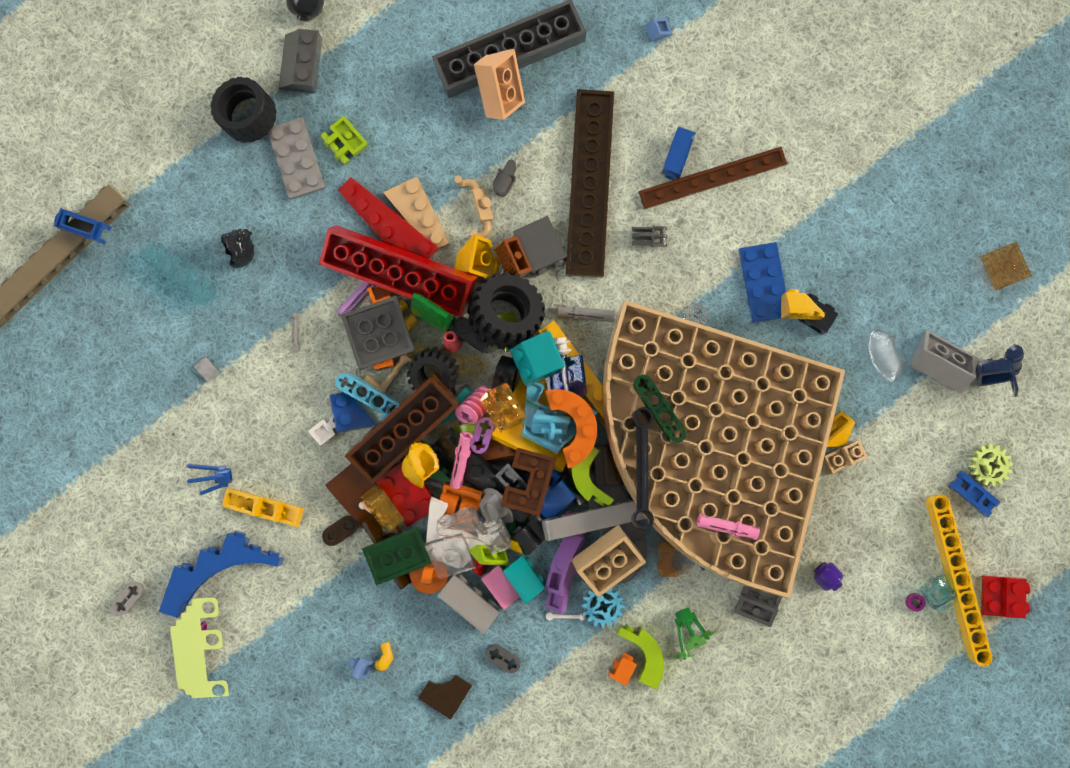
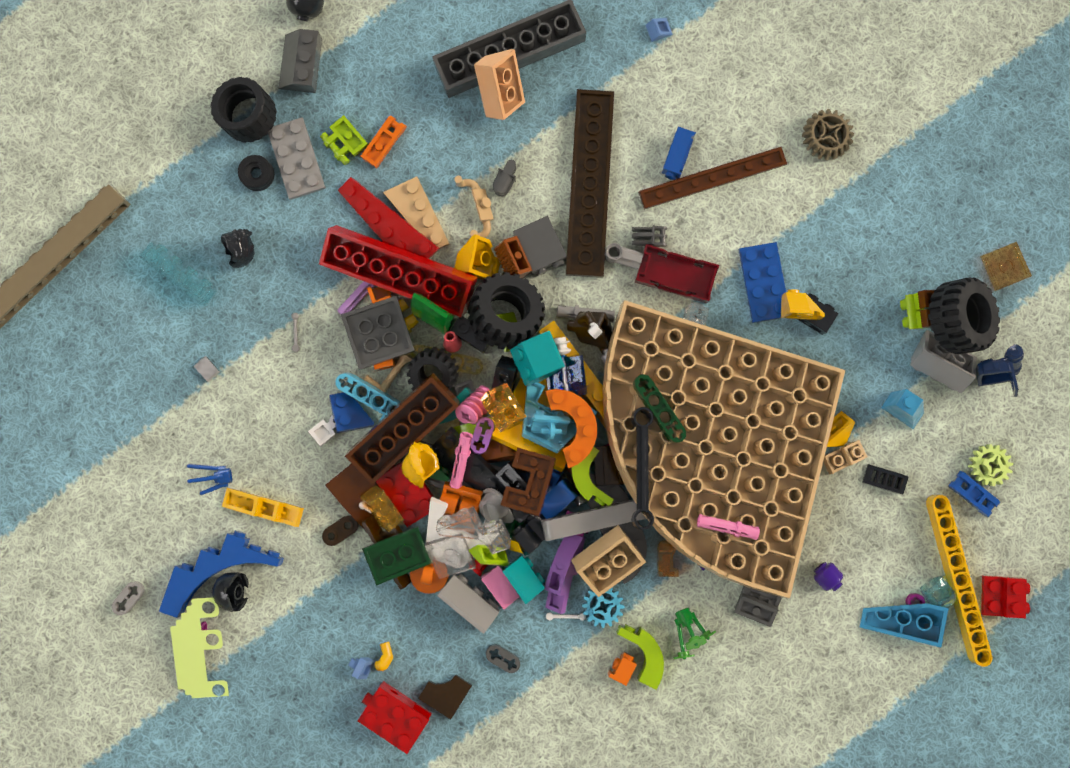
blue window [54,208,112,245] -> none
clear brick [869,329,906,382] -> none
none -> black cylinder [211,572,249,612]
none -> black tyre [238,155,275,191]
none -> red torso [357,681,432,754]
none -> orange plate [360,115,407,169]
none -> dark brown torso [567,311,613,363]
none -> light grey piece [605,243,643,270]
none -> dark red piece [635,244,720,303]
none -> dark tan gear [802,109,854,161]
none -> dark azure wedge [860,603,949,648]
none -> black slope [862,464,909,495]
none -> dark azure slope [881,389,924,429]
none -> hips [900,290,935,329]
none -> black tyre [928,277,1000,354]

